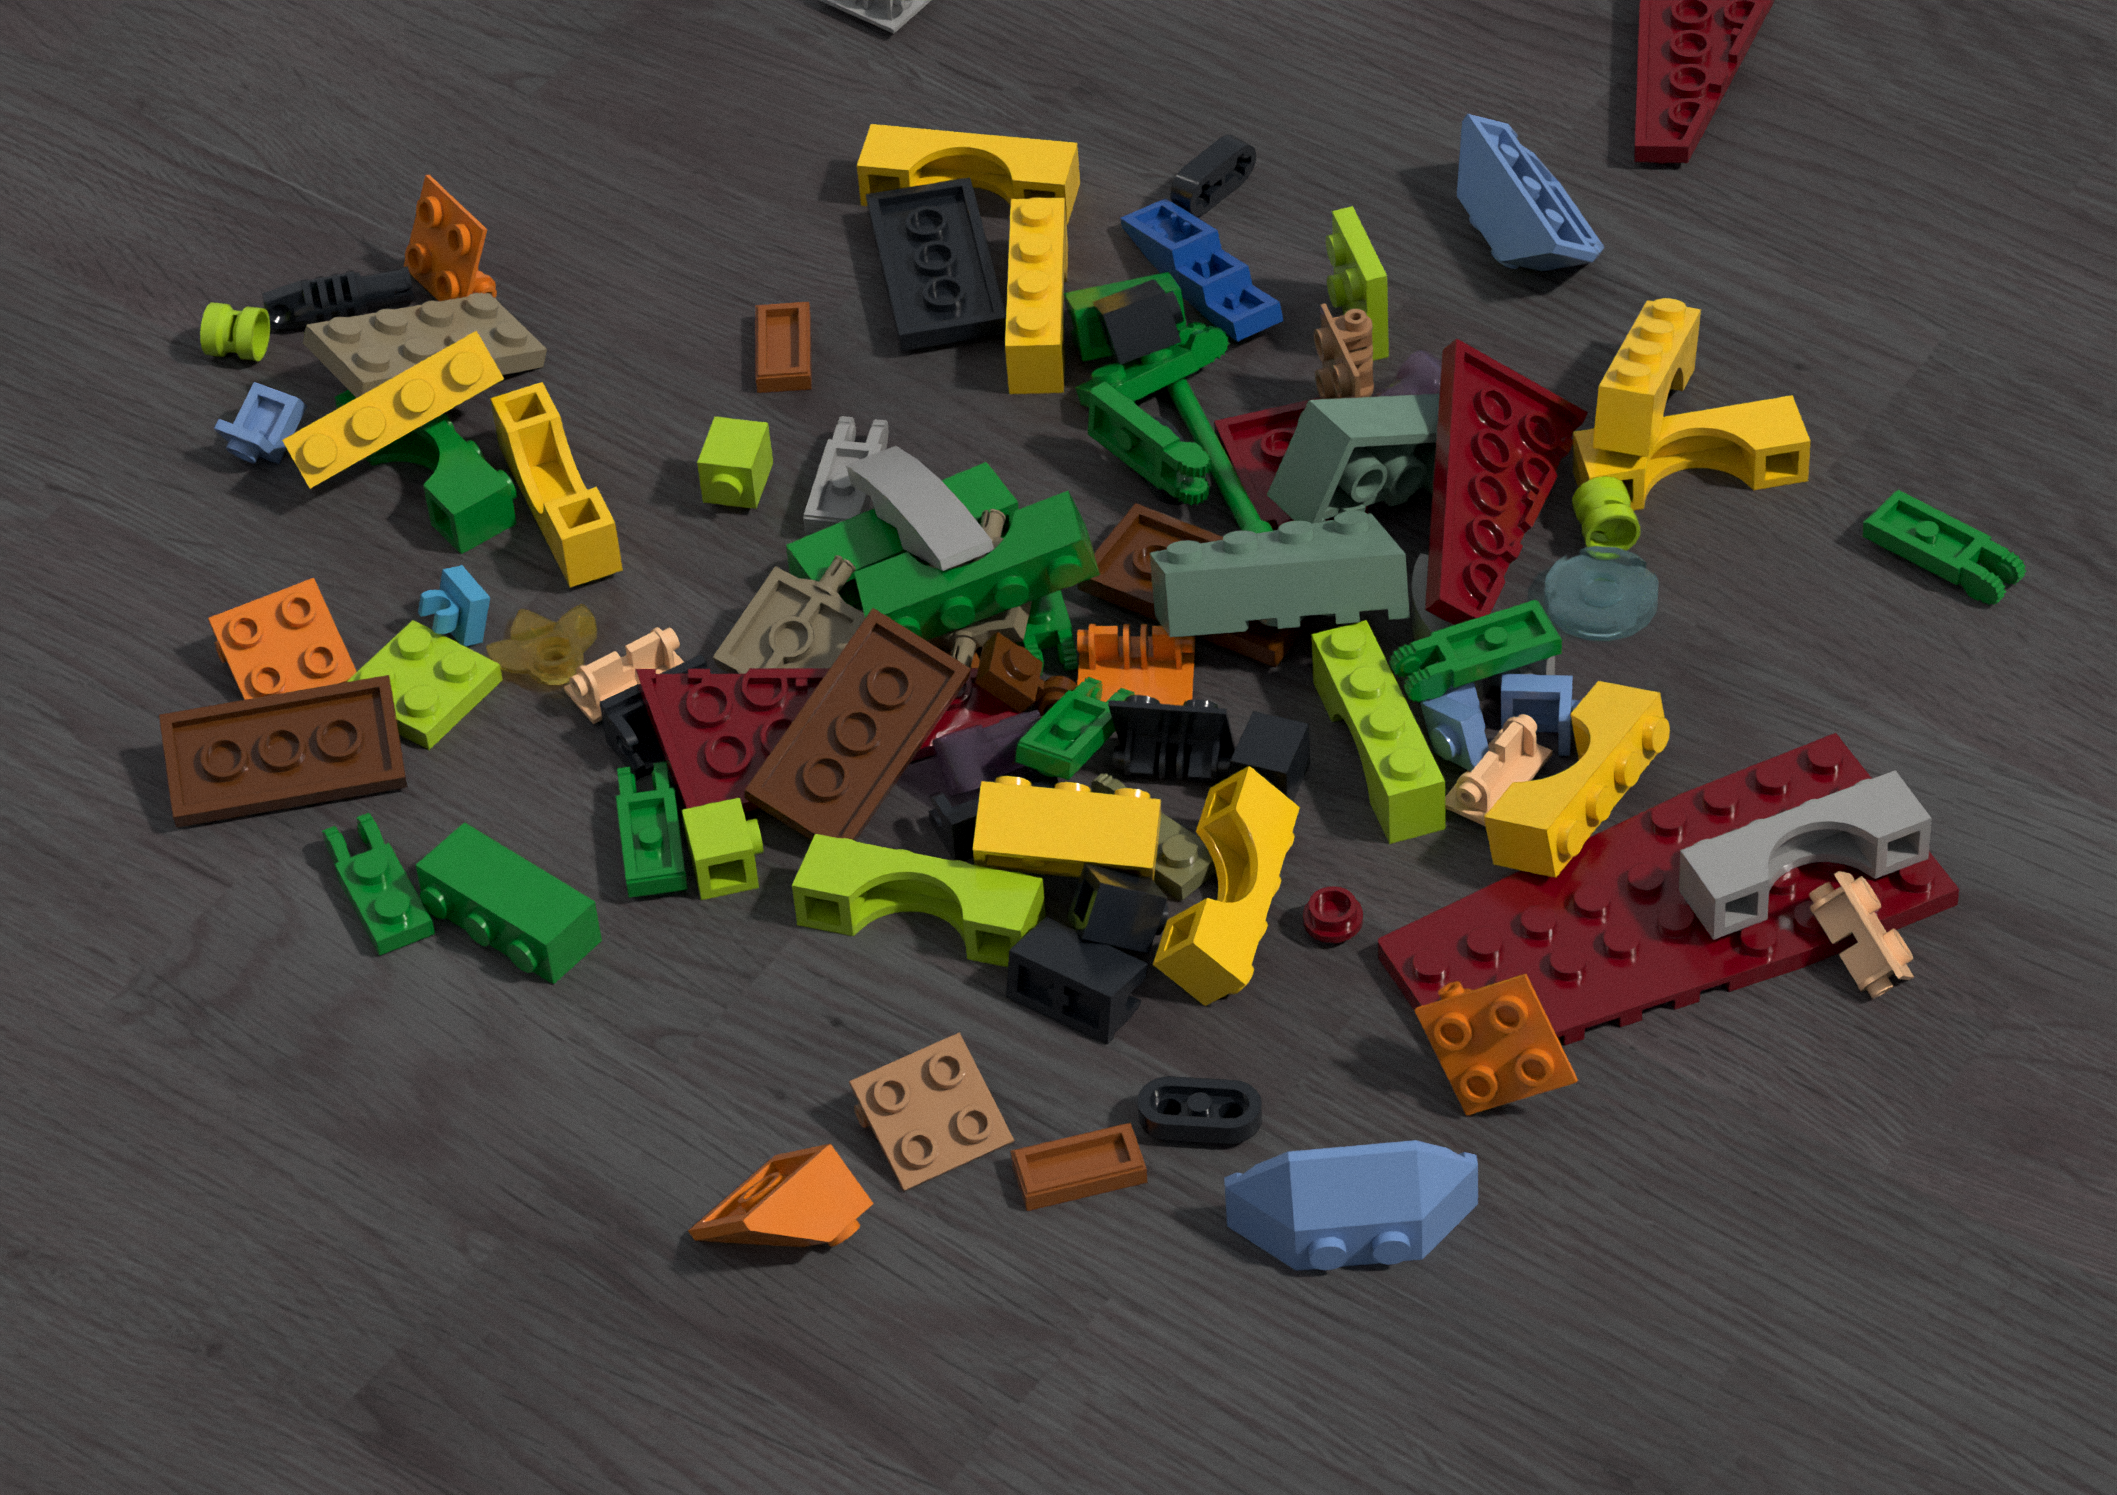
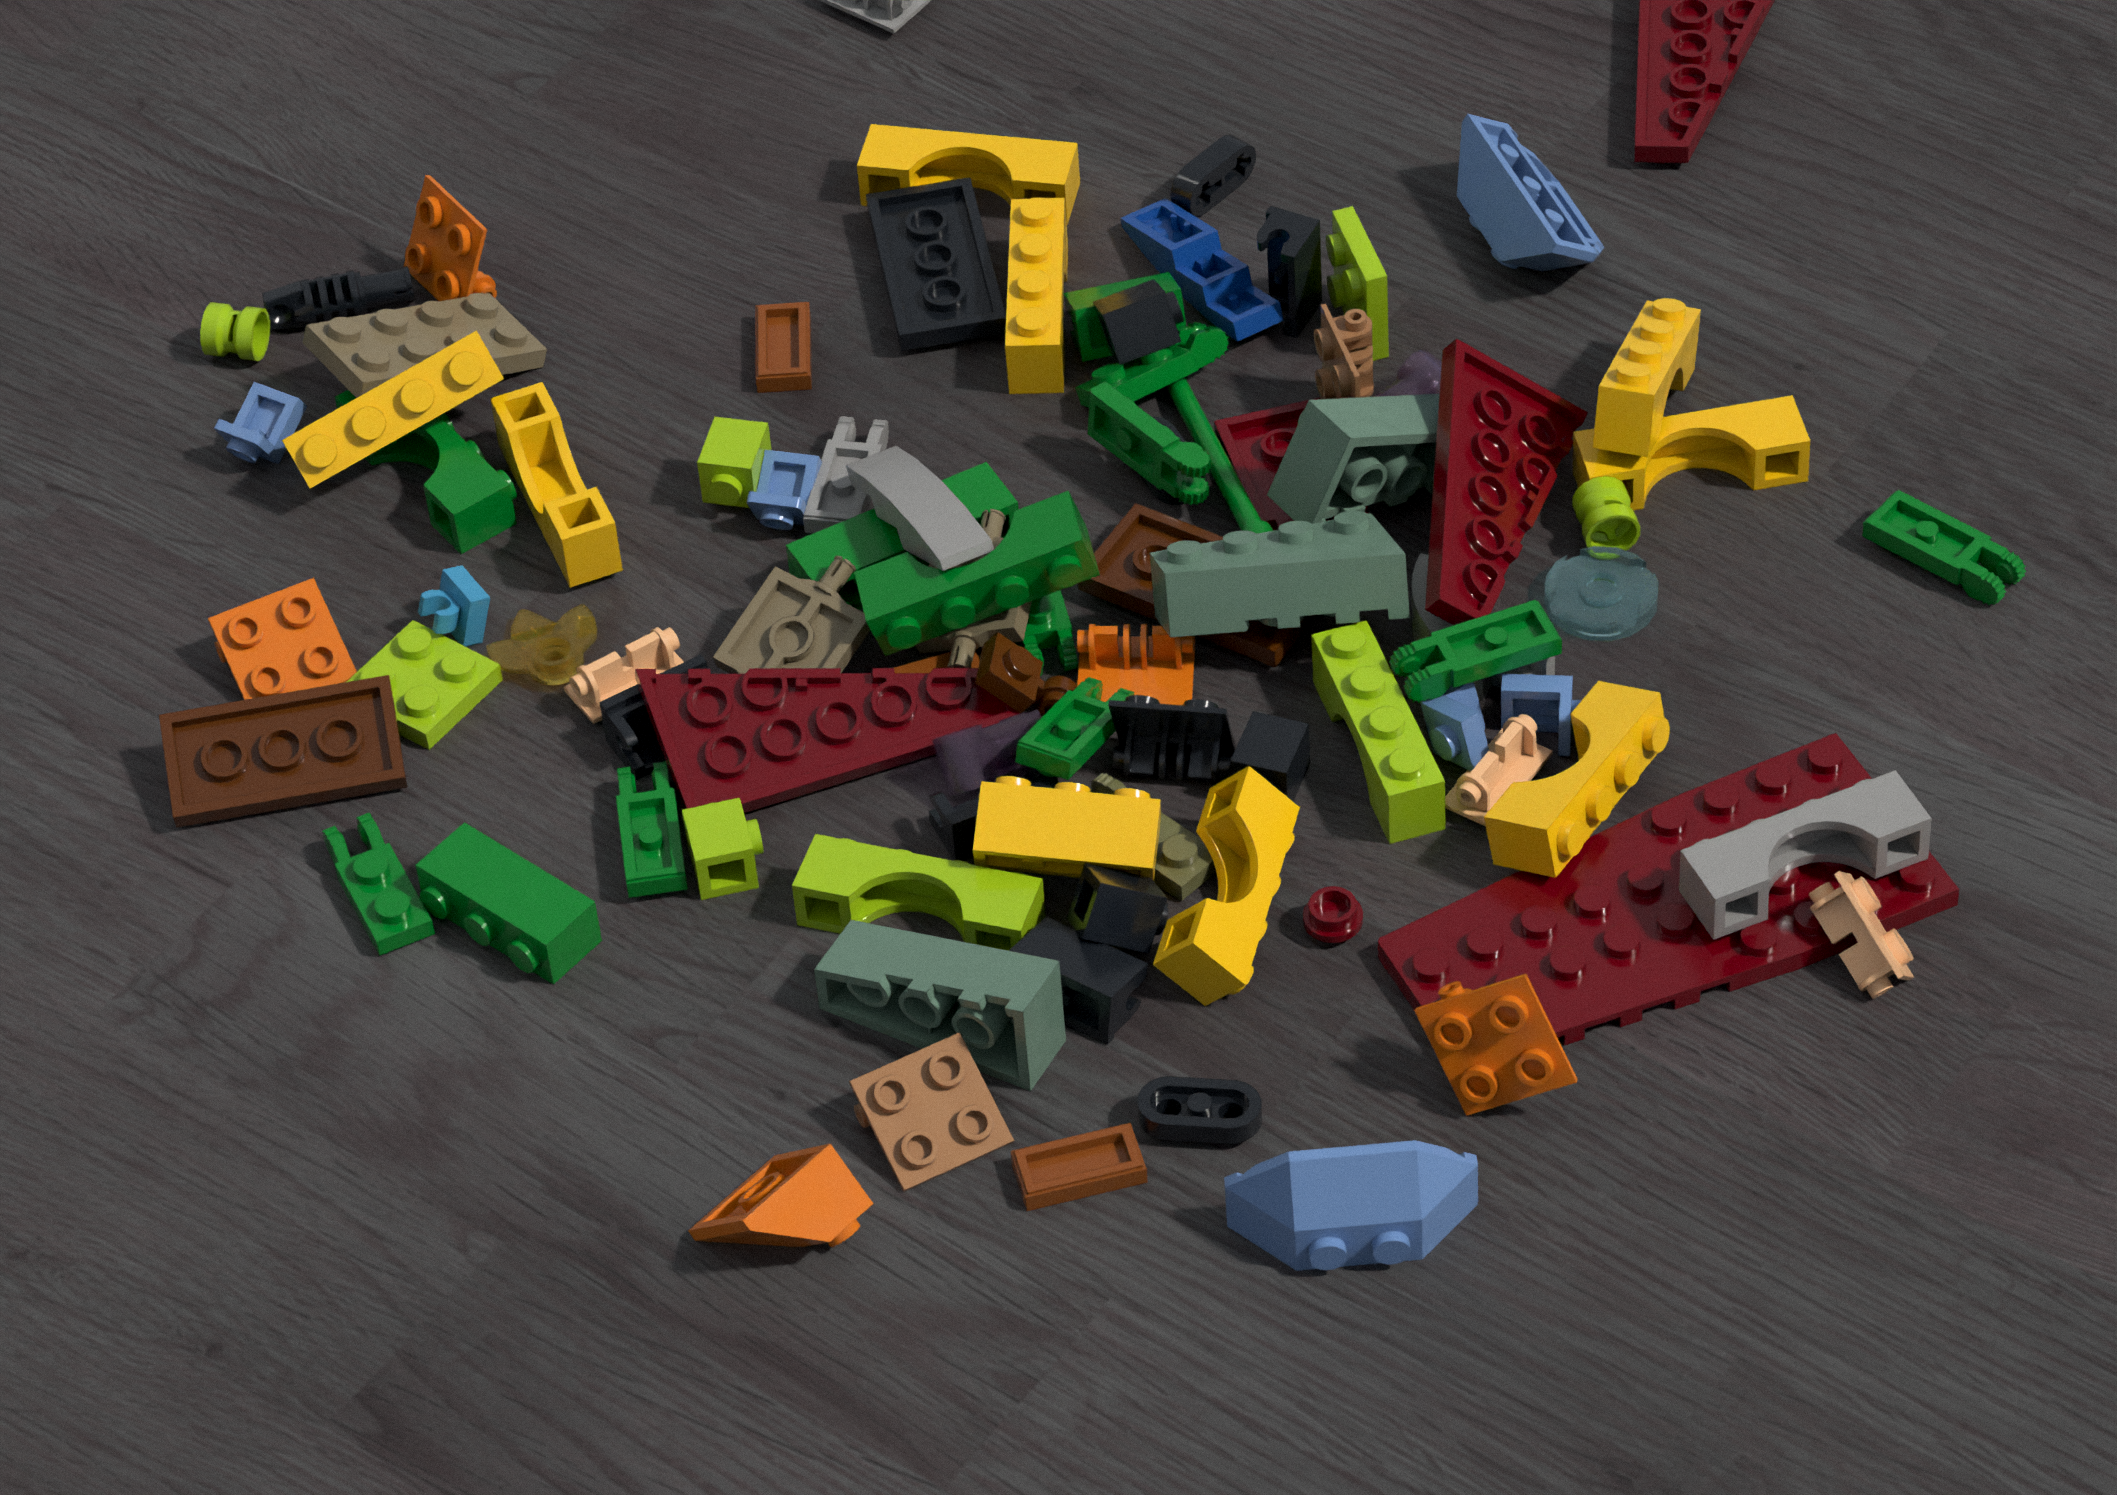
reddish brown plate [744,608,971,841] -> none
none -> medium blue bracket [747,450,822,530]
none -> sand green wedge [814,920,1066,1091]
none -> black hinge [1257,206,1322,338]

